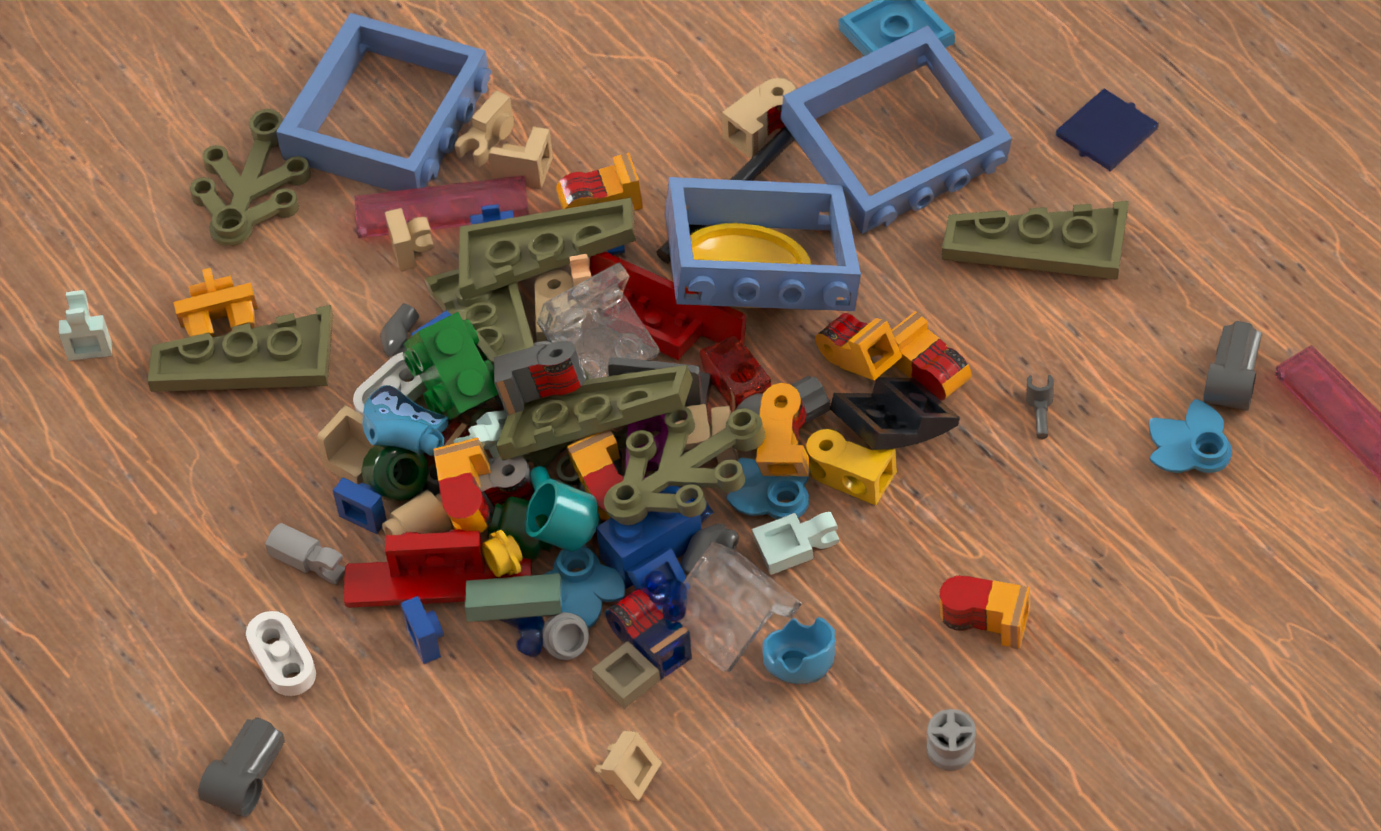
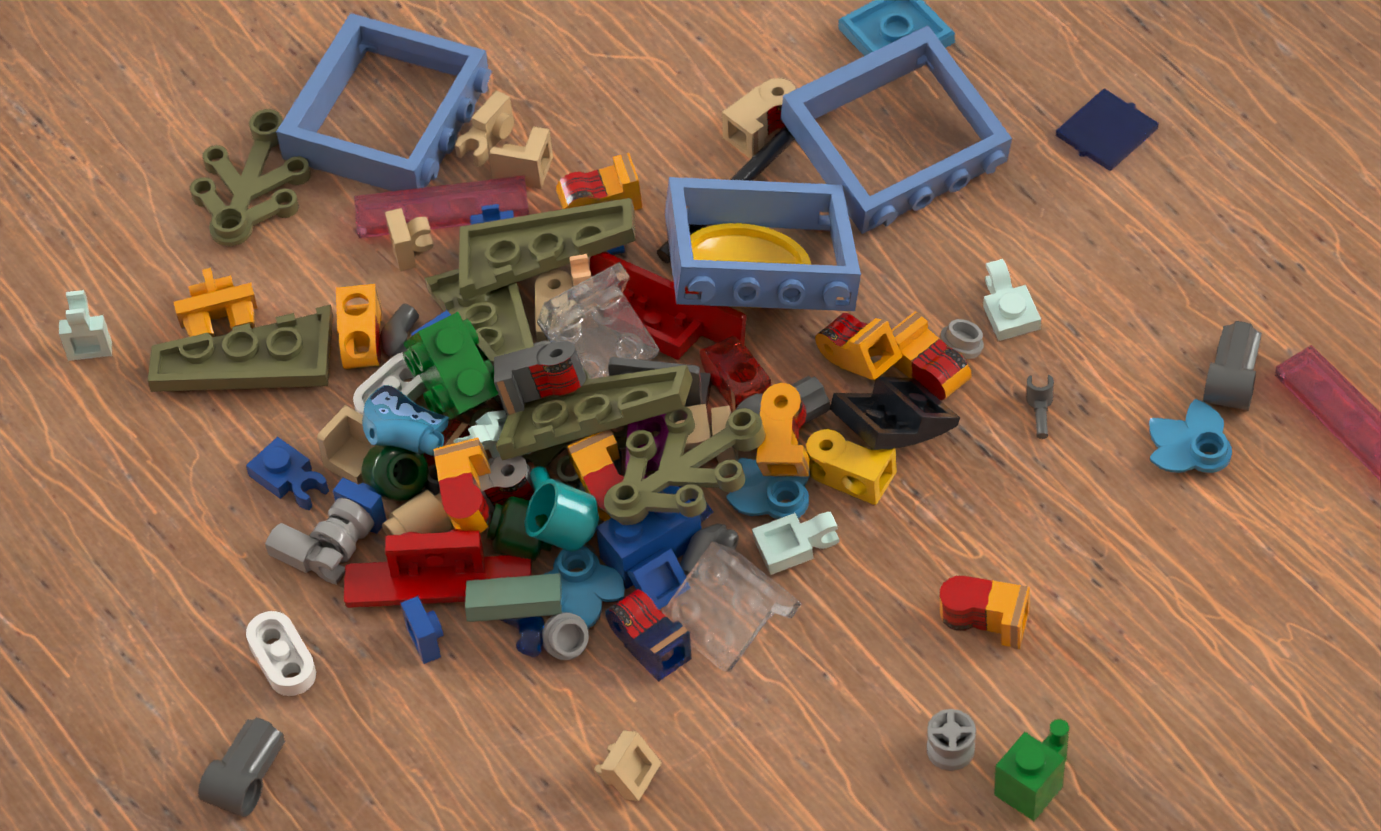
yellow plate [481,530,522,577] -> none
dark tan plate [592,641,660,709] -> none
clear blue arm [641,571,689,622] -> none
dark azure hair [762,617,835,684] -> none
olive wing [942,201,1129,280] -> none
none -> blue plate [246,437,329,510]
none -> light grey wheel [310,497,374,563]
none -> light orange leg [336,284,382,369]
none -> light grey plate [939,319,984,360]
none -> light aqua plate [983,259,1041,341]
none -> green brick [994,719,1069,821]

